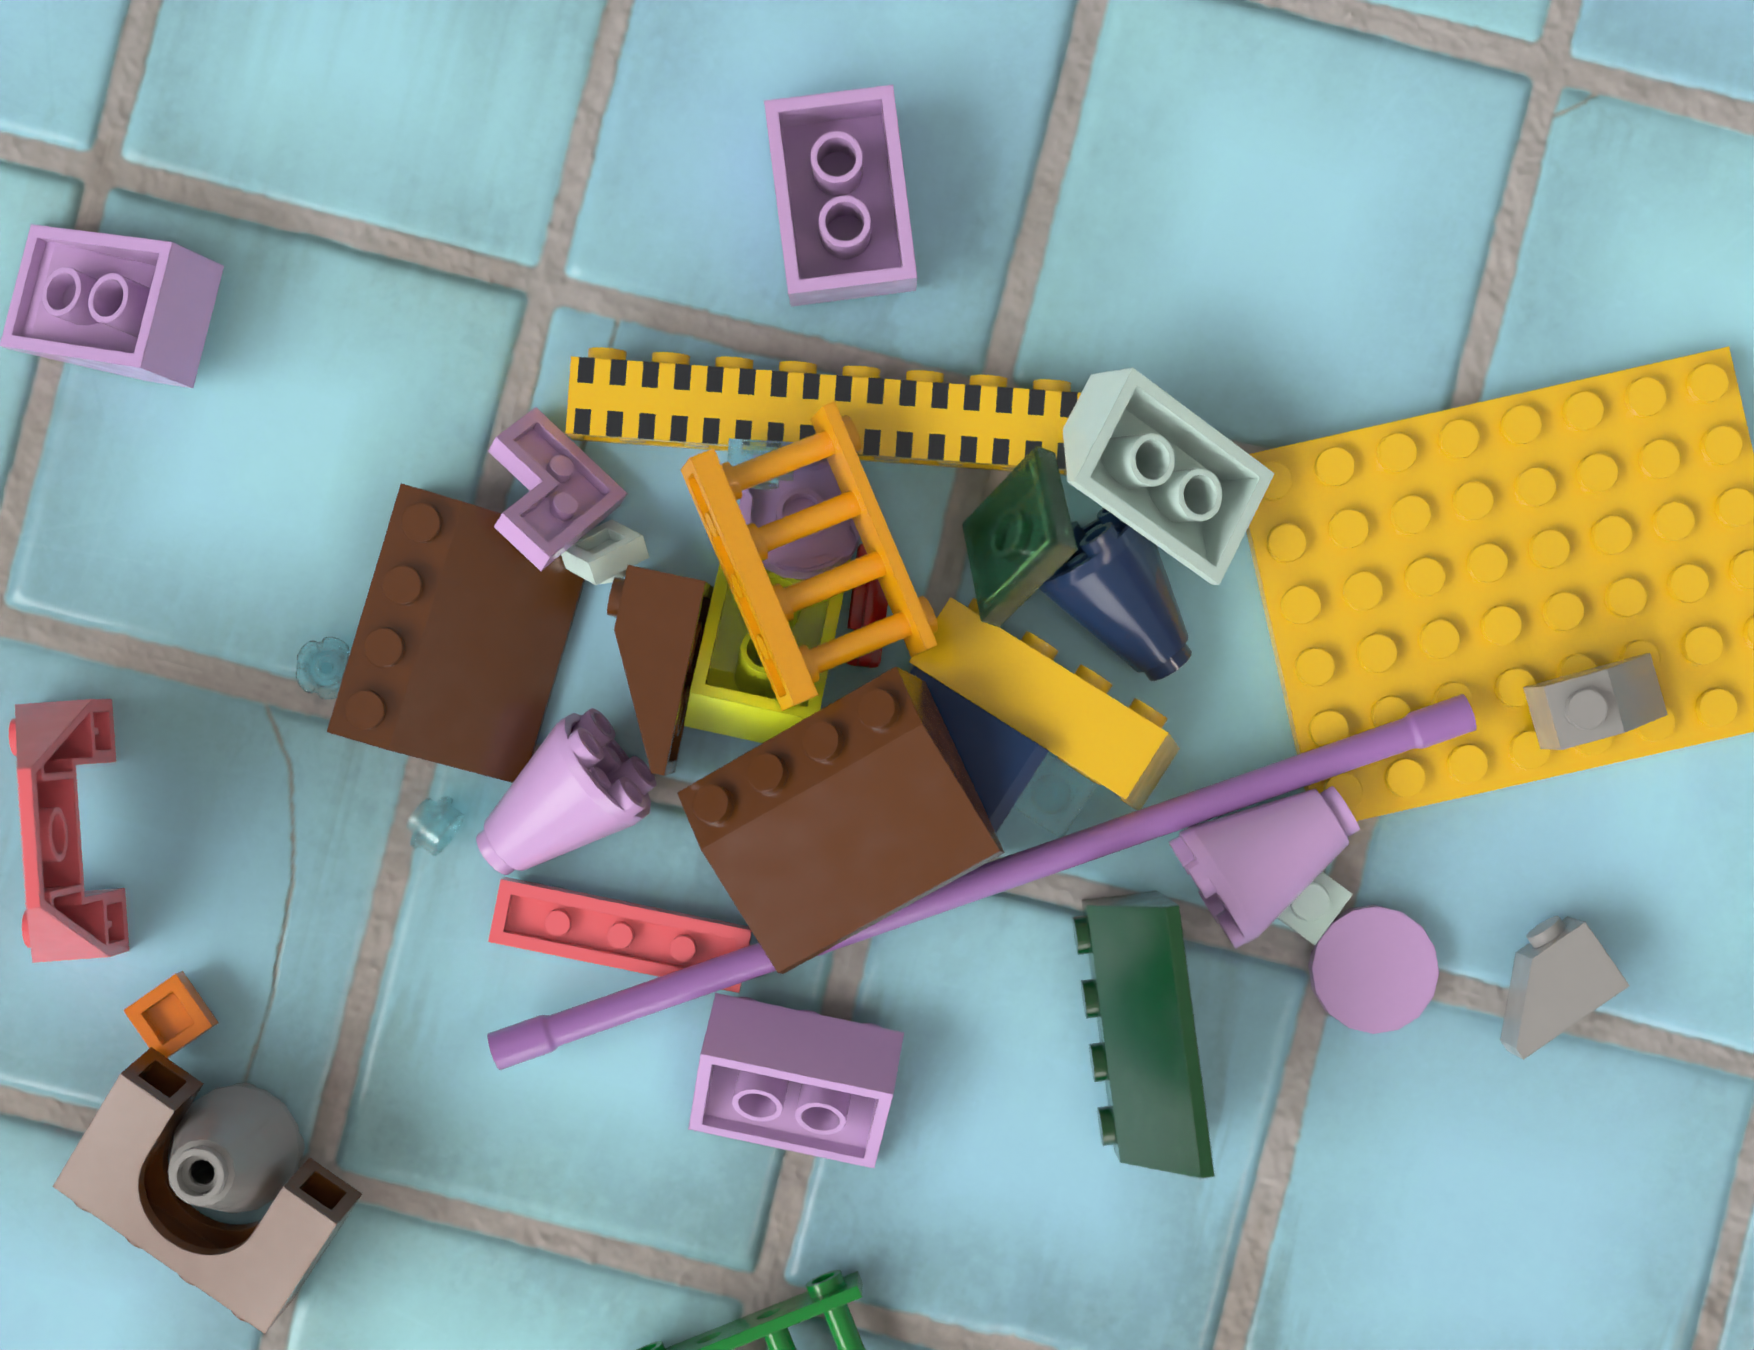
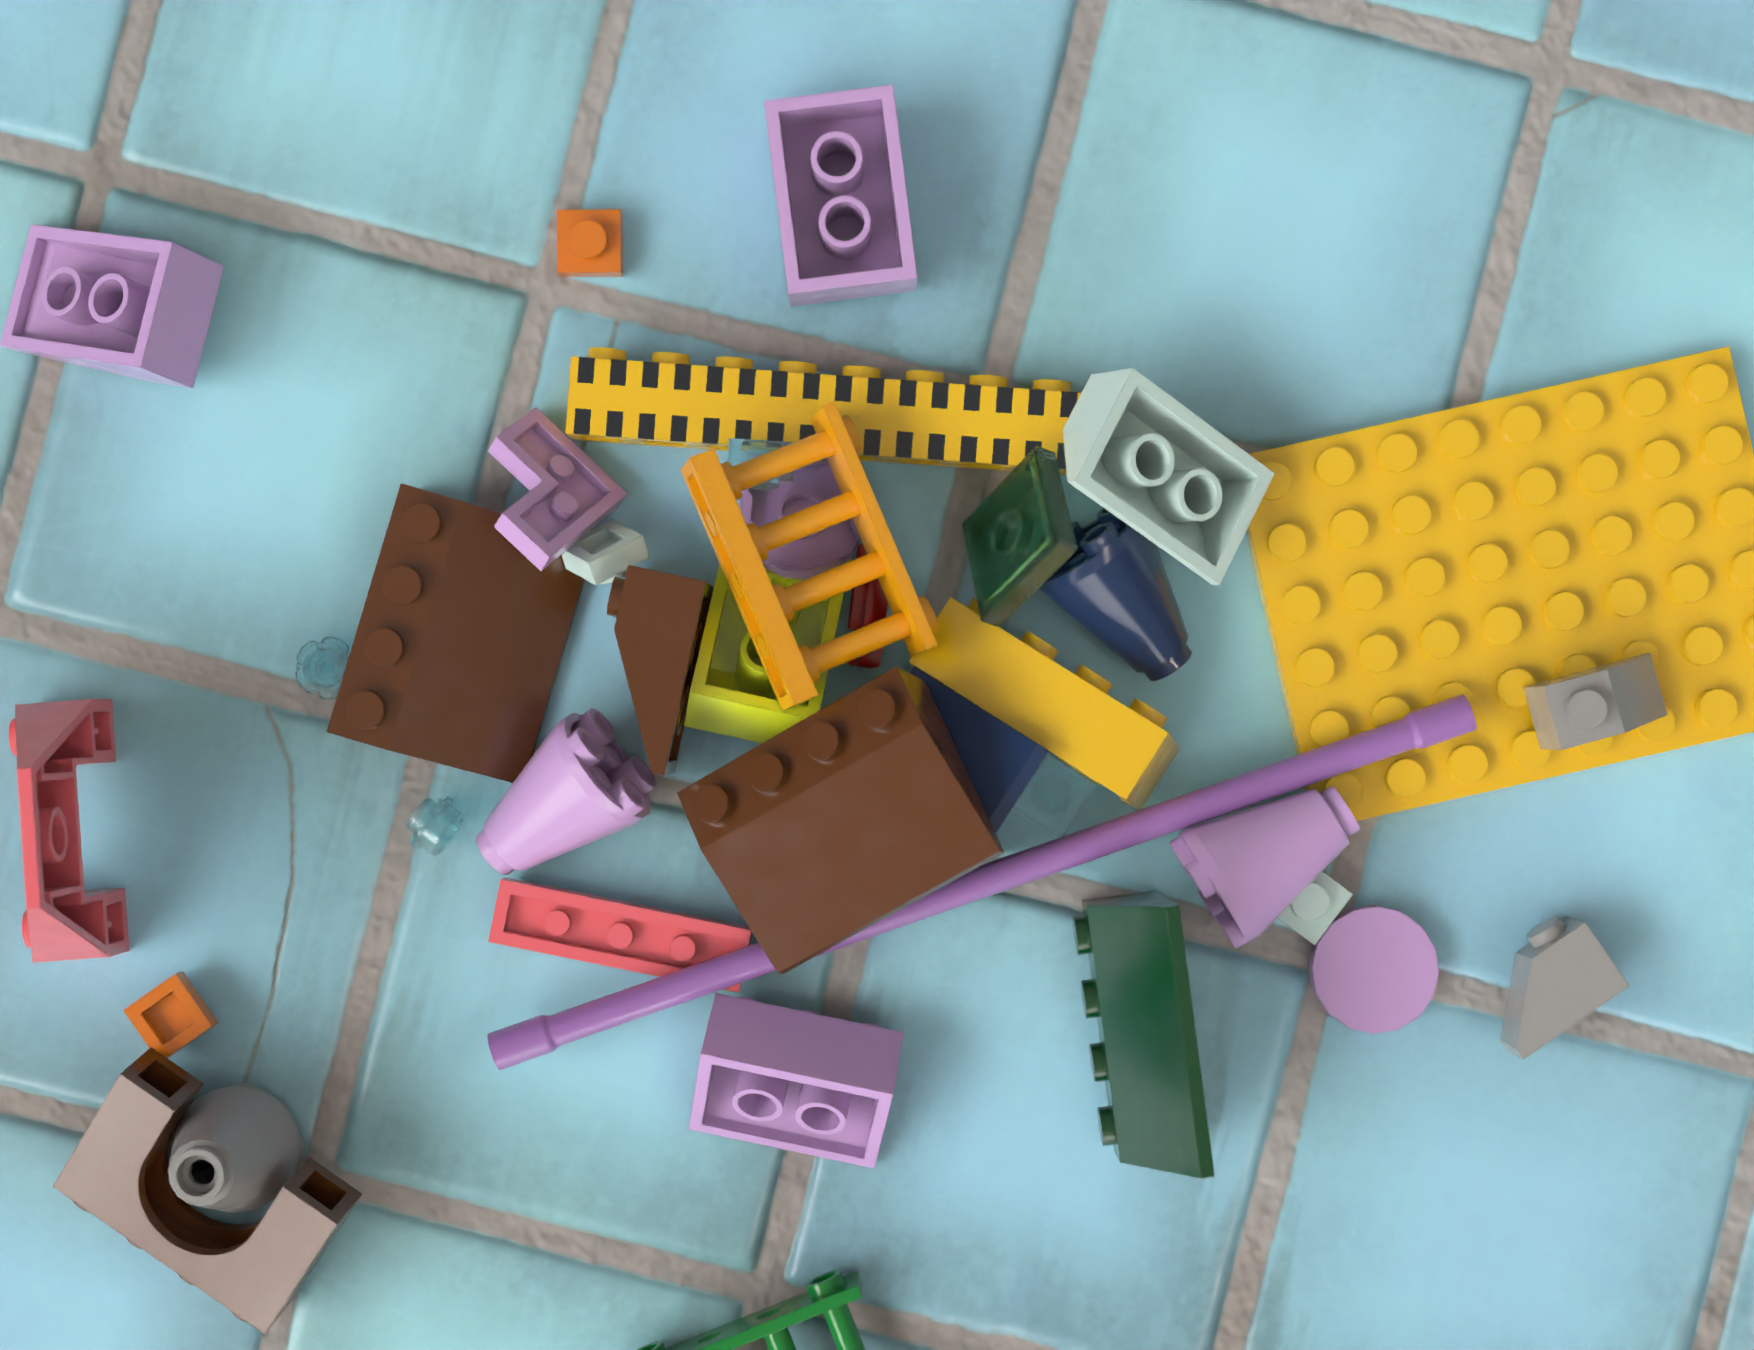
none -> orange plate [557,209,623,277]

